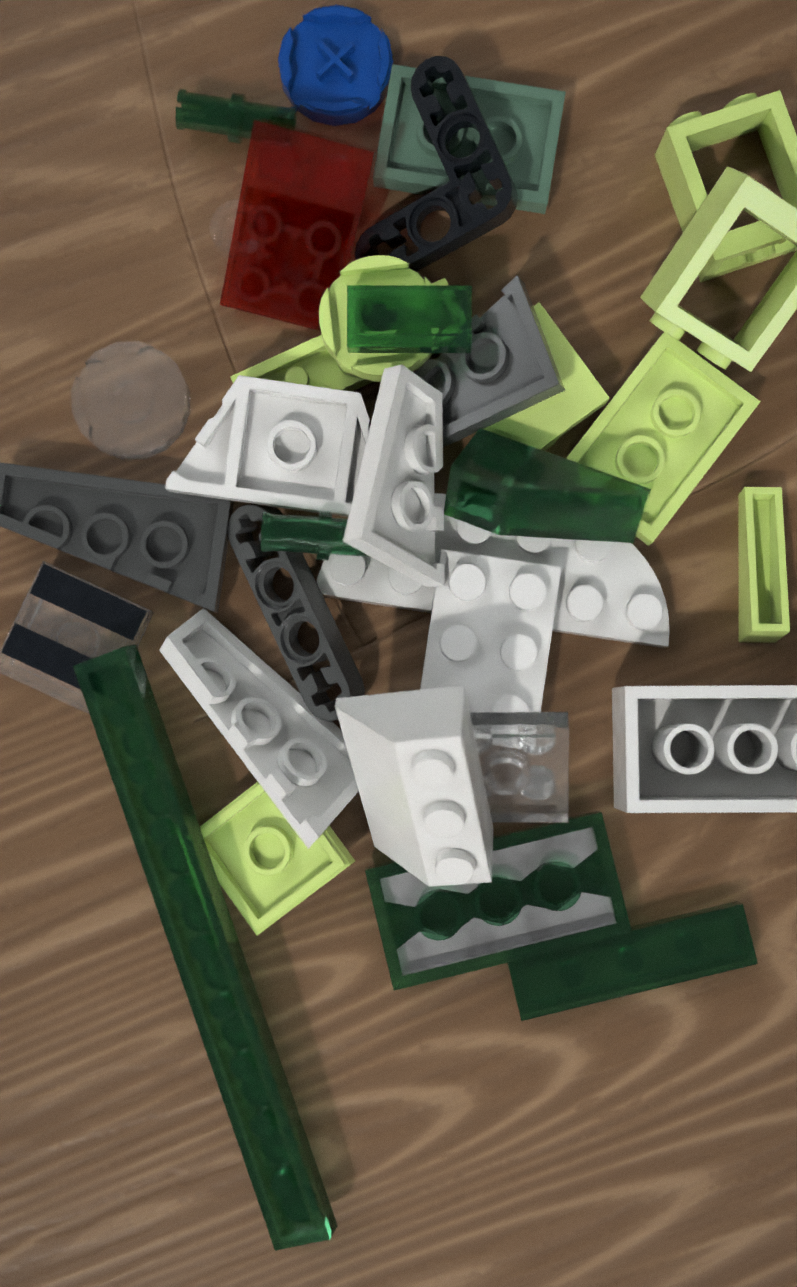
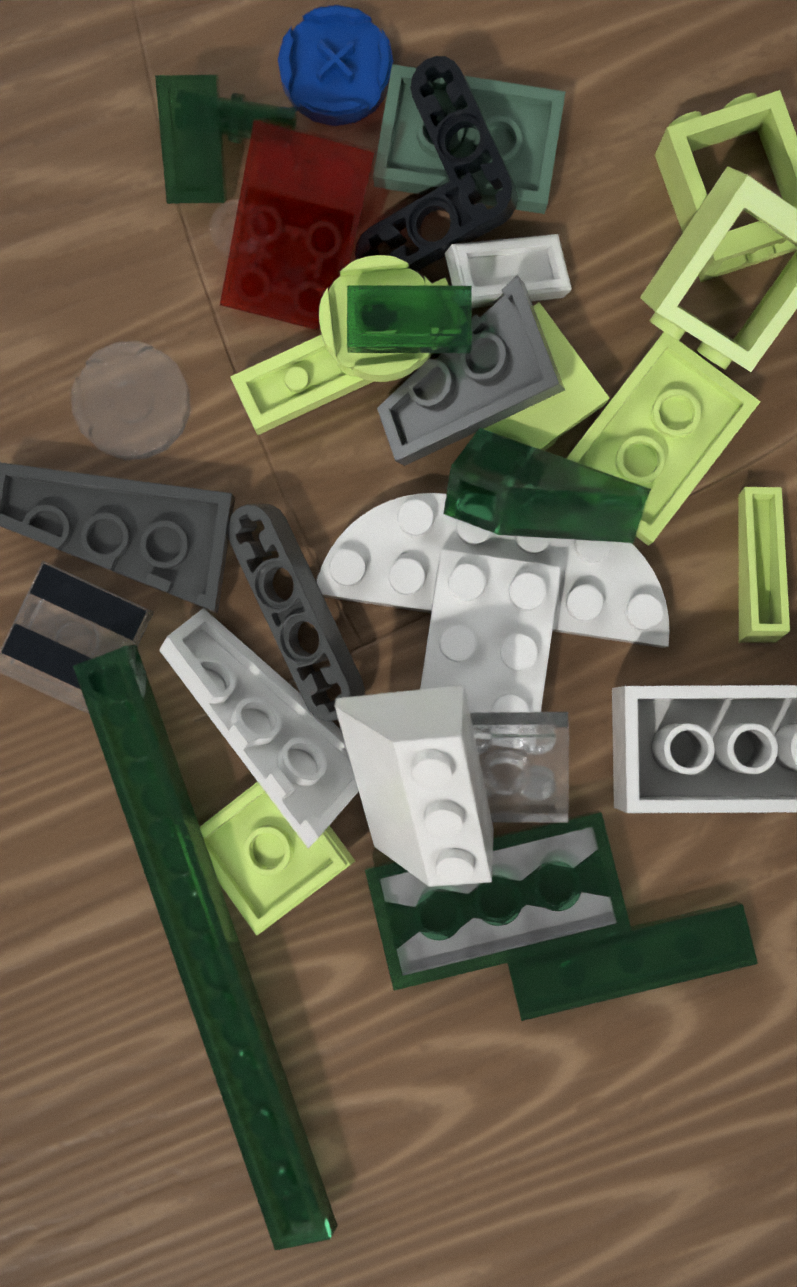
white wing [165,375,370,517] -> none
clear green pin [260,511,370,561] -> none
white wing [343,364,445,587] -> none
none -> clear green tile [155,74,227,204]
none -> white tile [445,234,572,310]

